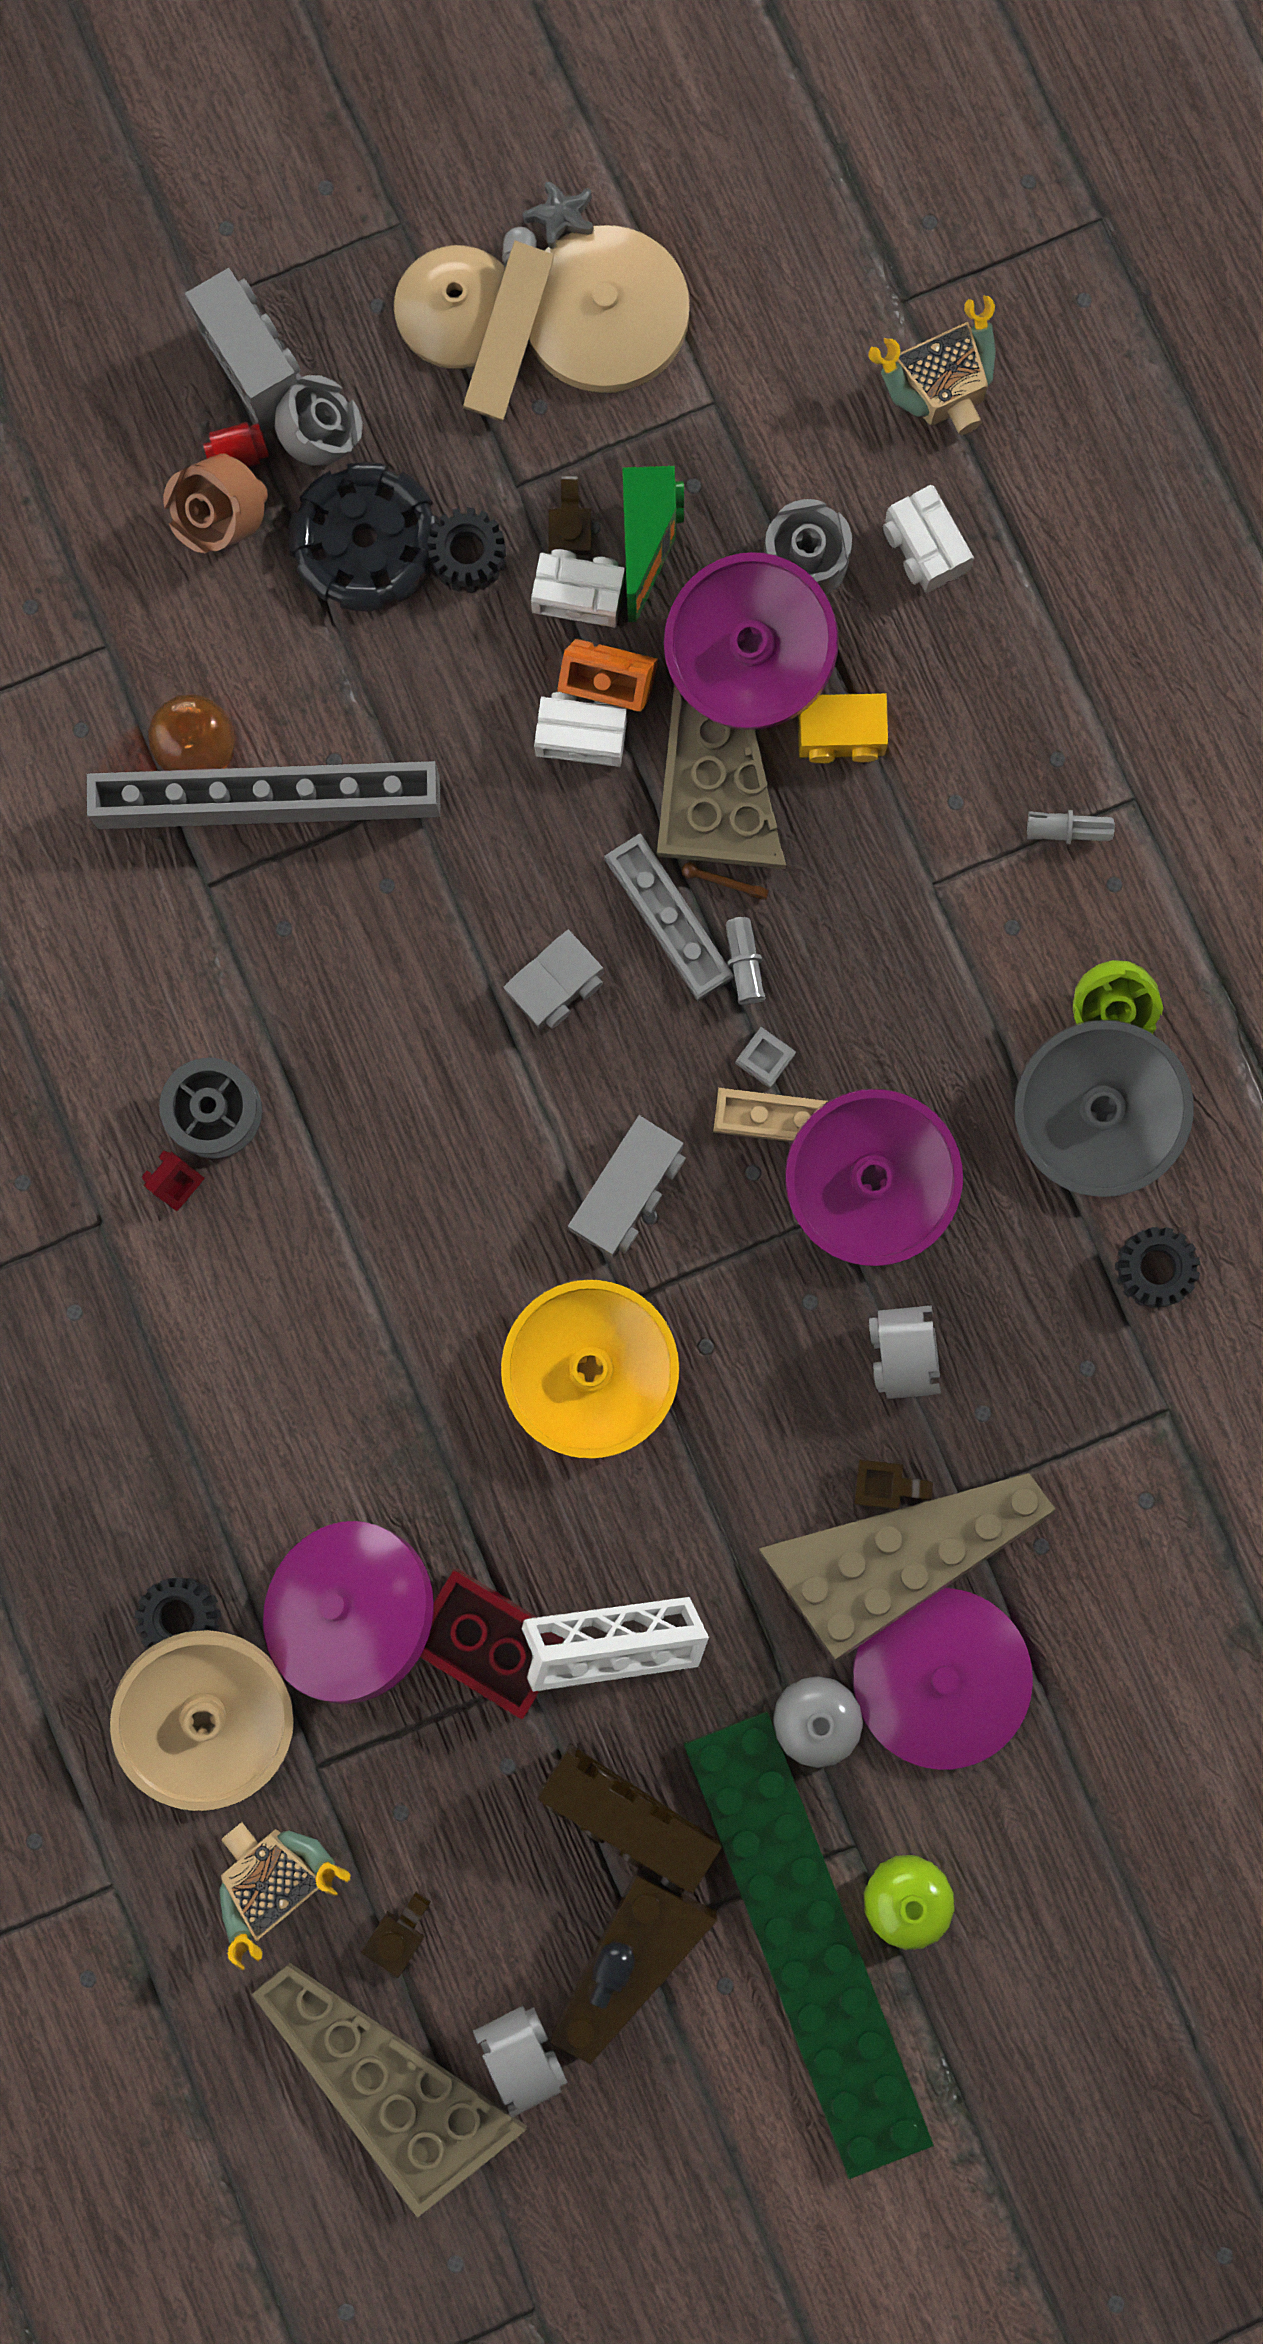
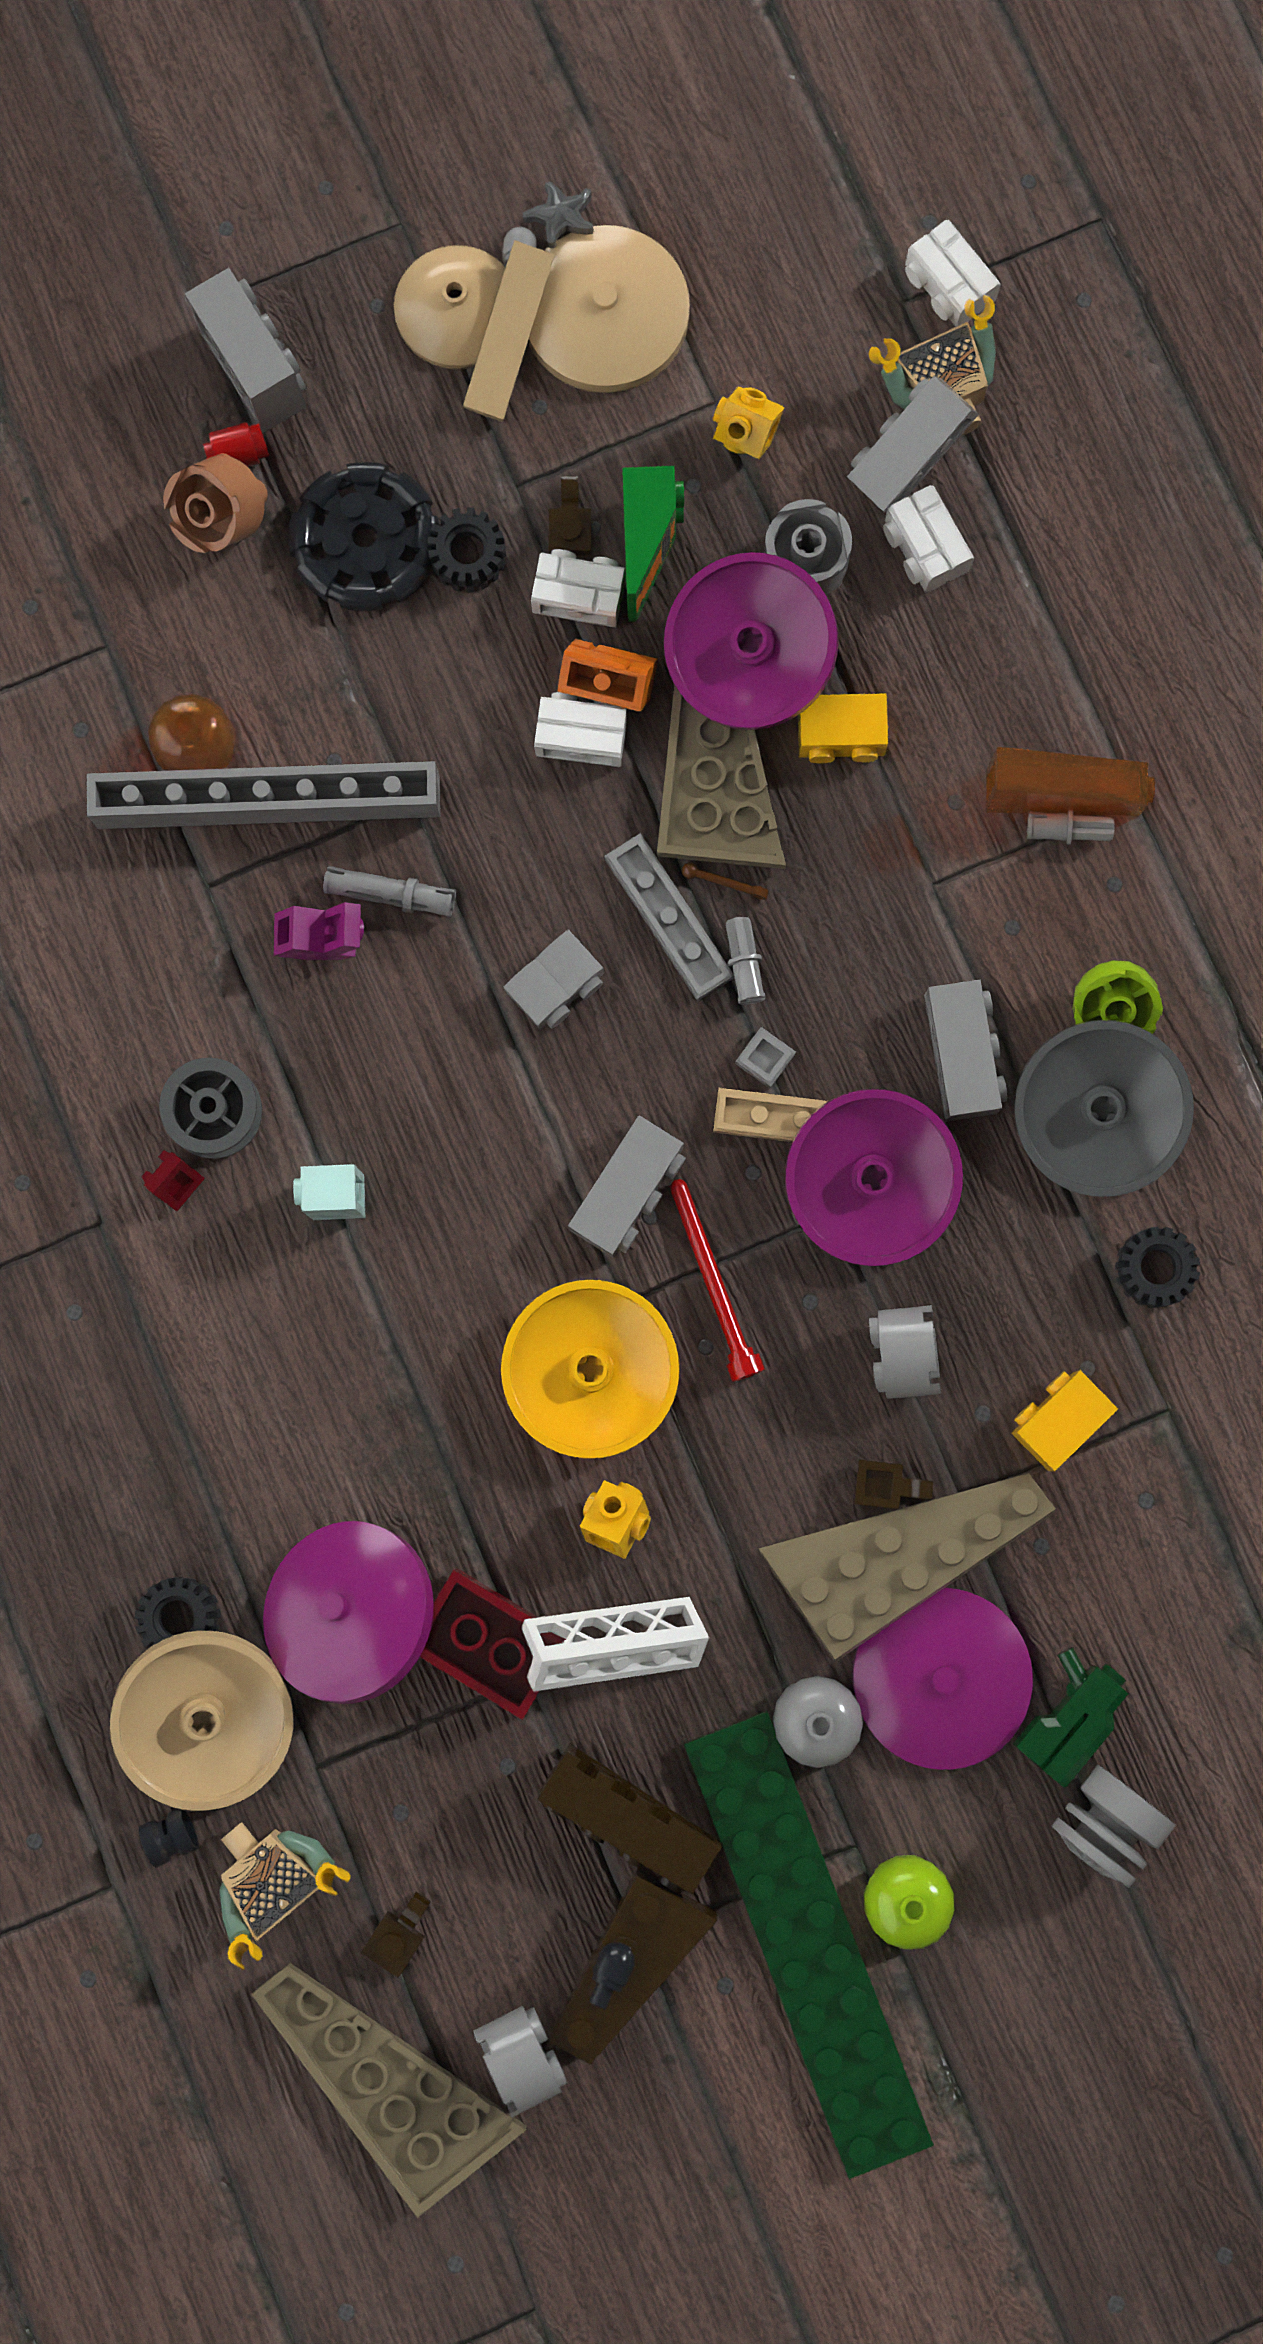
light grey cylinder [275,375,362,465] -> none
none -> black wheel [139,1808,199,1868]
none -> magenta brick [274,902,364,960]
none -> light aqua brick [293,1164,365,1220]
none -> light grey pin [323,866,456,917]
none -> yellow brick [579,1480,651,1559]
none -> red piece [670,1179,765,1382]
none -> yellow brick [713,386,785,459]
none -> light grey brick [847,375,979,512]
none -> white brick [905,220,1001,327]
none -> light grey brick [924,979,1007,1122]
none -> clear orange slope [986,747,1155,816]
none -> yellow brick [1011,1370,1118,1471]
none -> dark green piece [1013,1647,1129,1788]
none -> light grey wheel [1052,1764,1176,1888]

